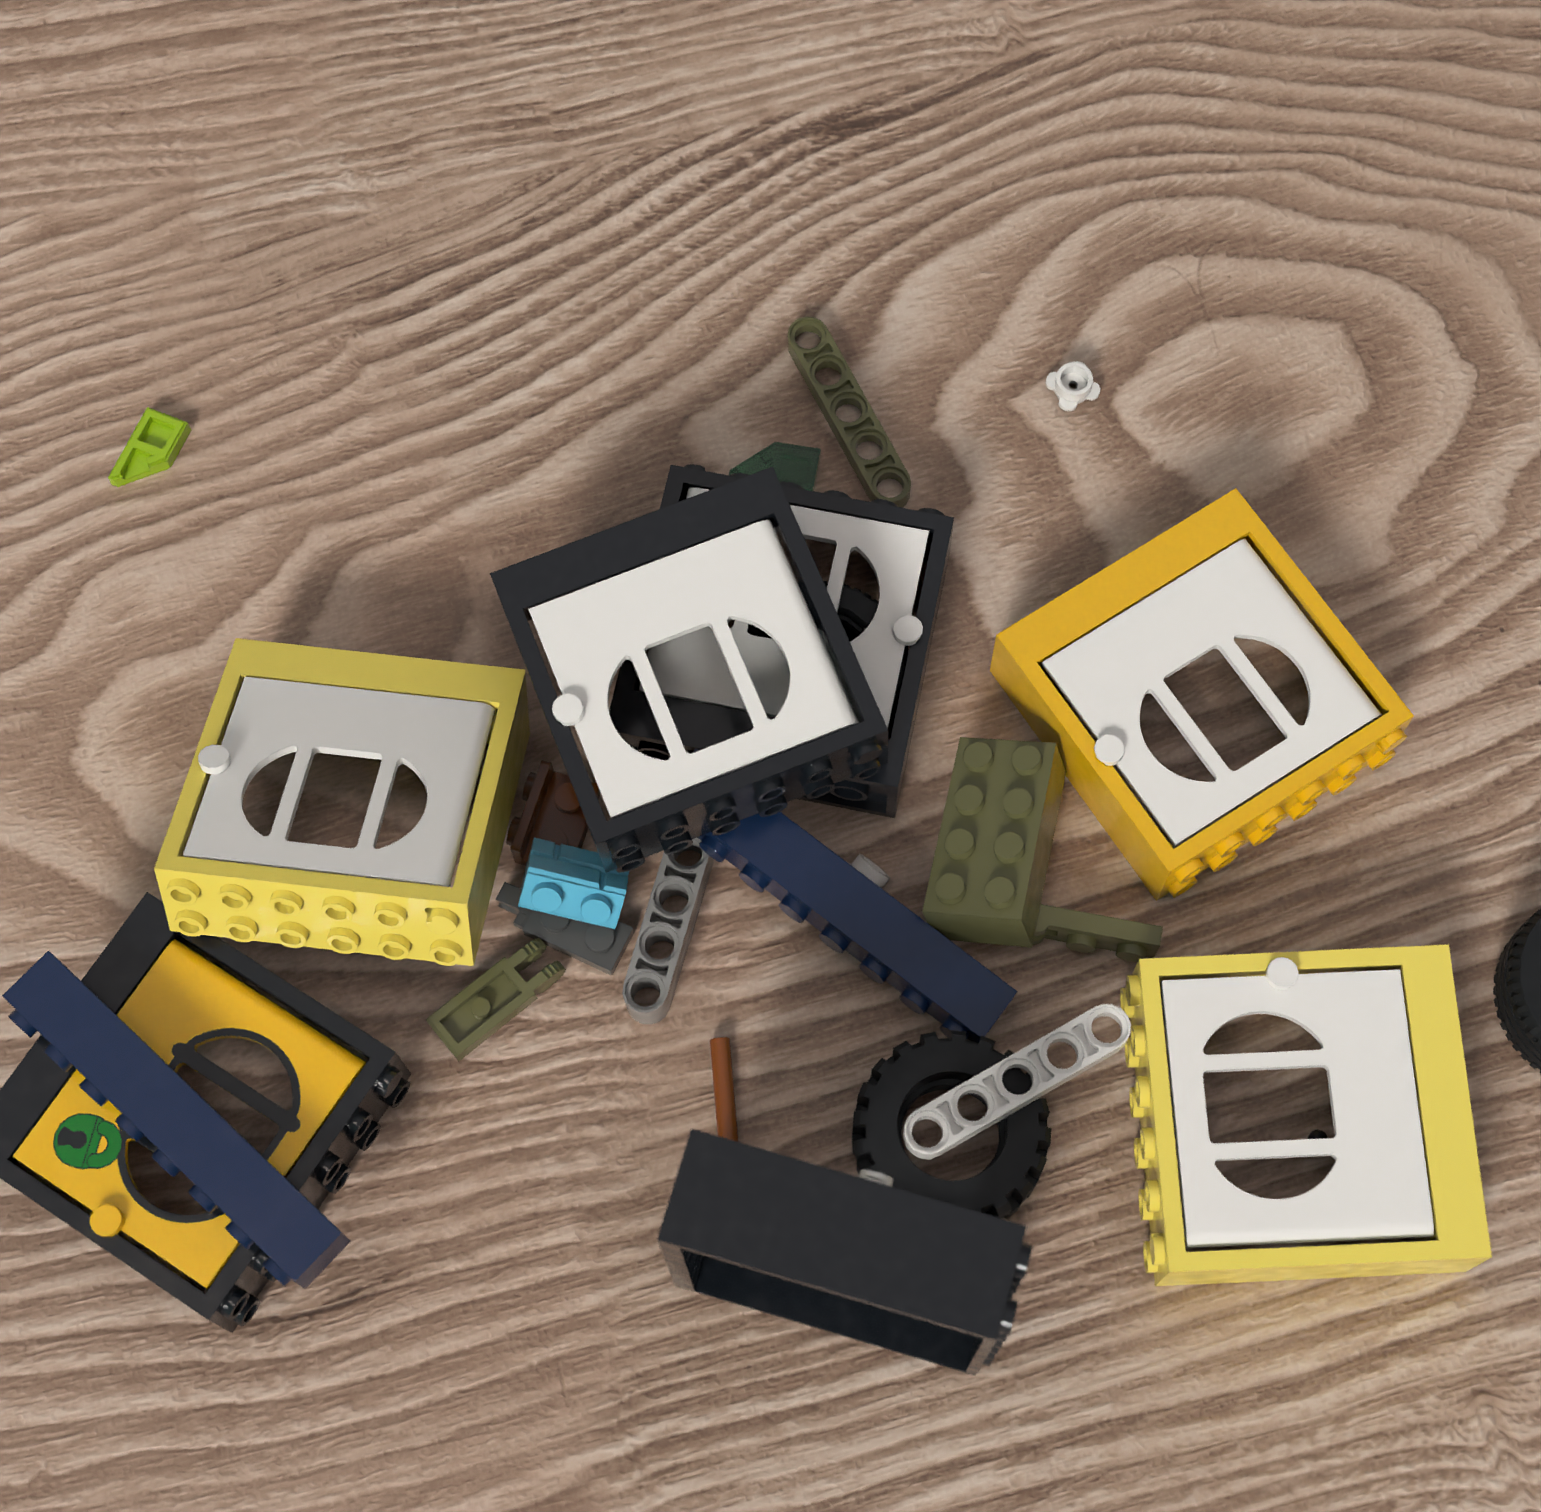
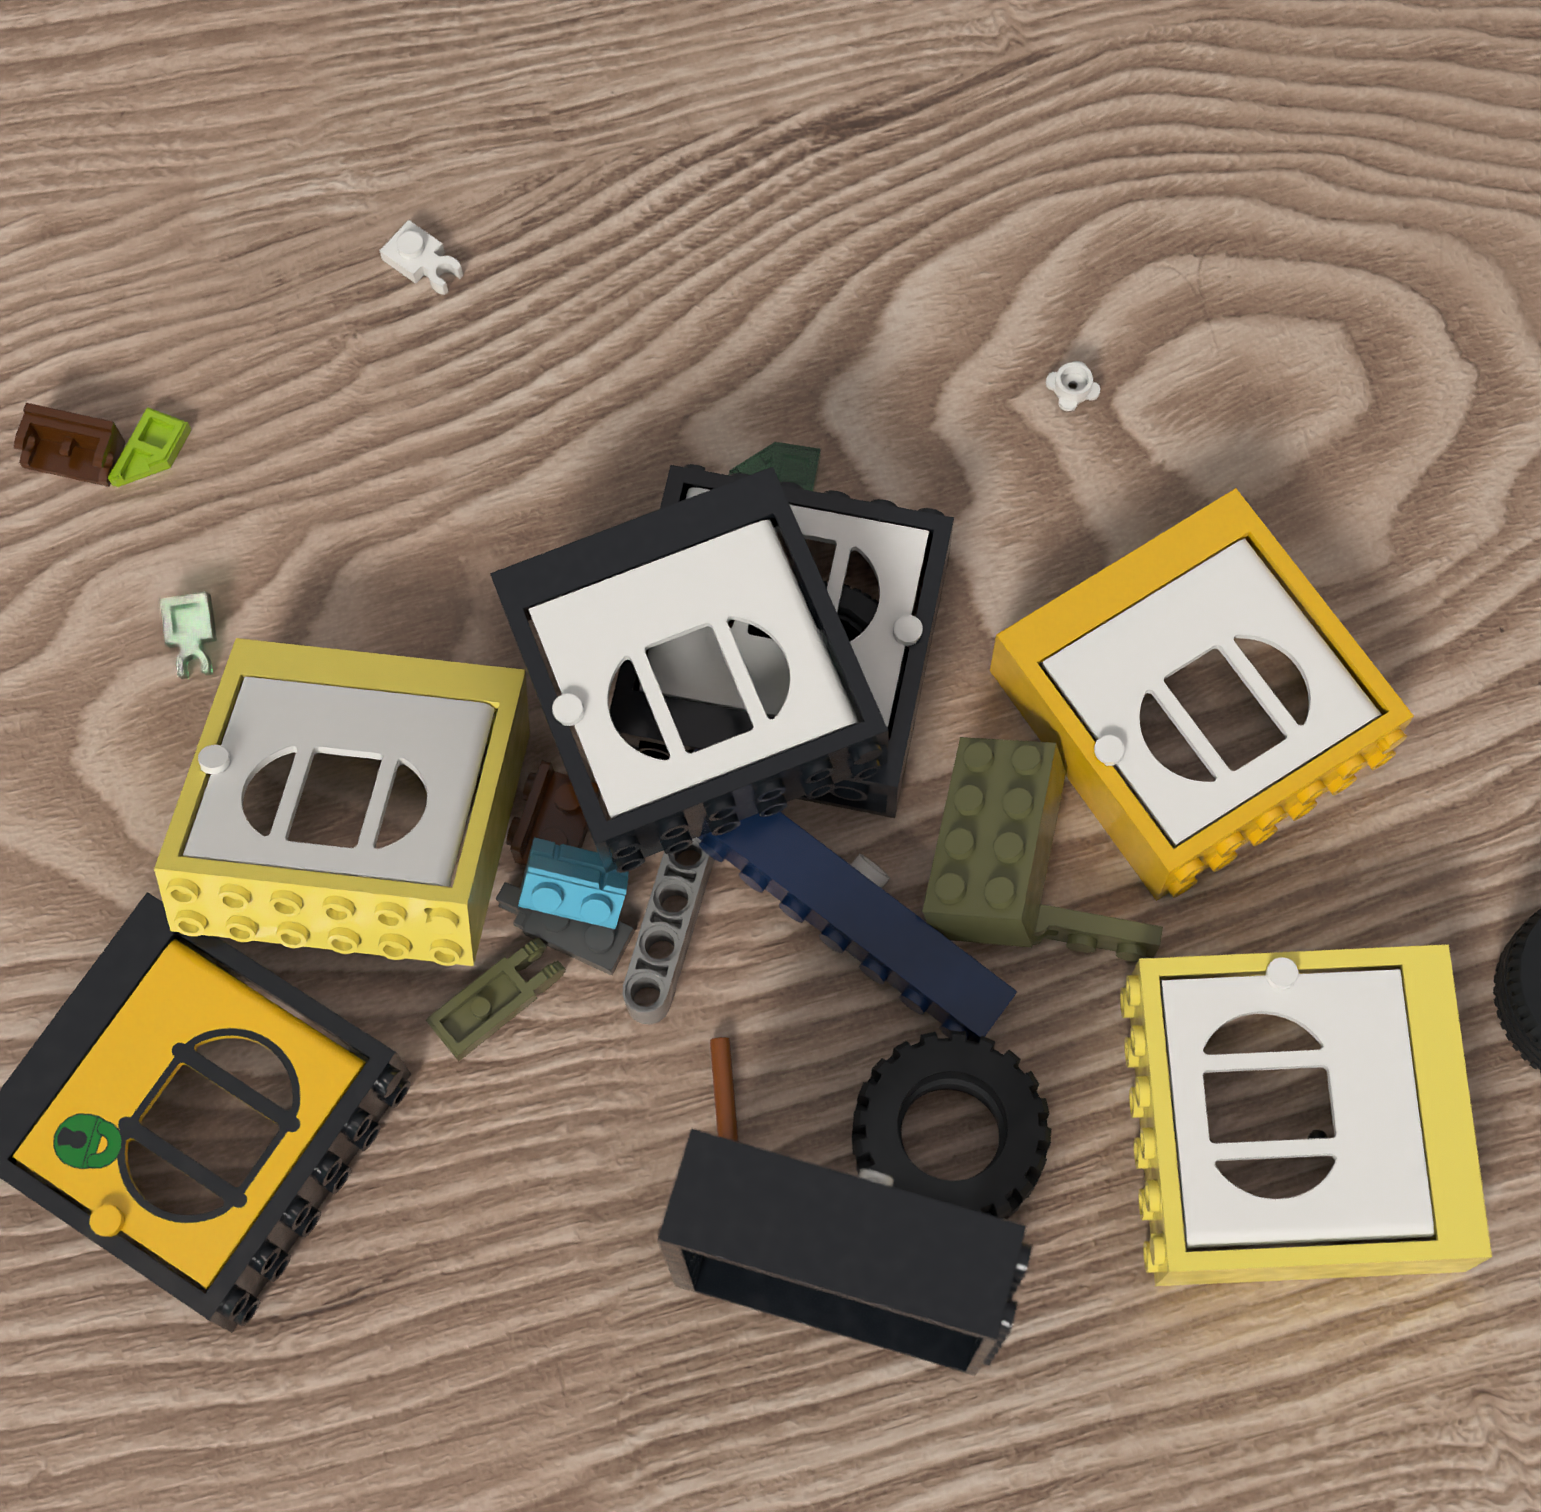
dark blue brick [2,950,351,1289] -> none
olive beam [788,316,911,508] -> none
white beam [903,1004,1131,1159] -> none
none -> reddish brown hinge [14,403,126,487]
none -> clear green plate [159,591,217,679]
none -> white plate [379,220,463,295]

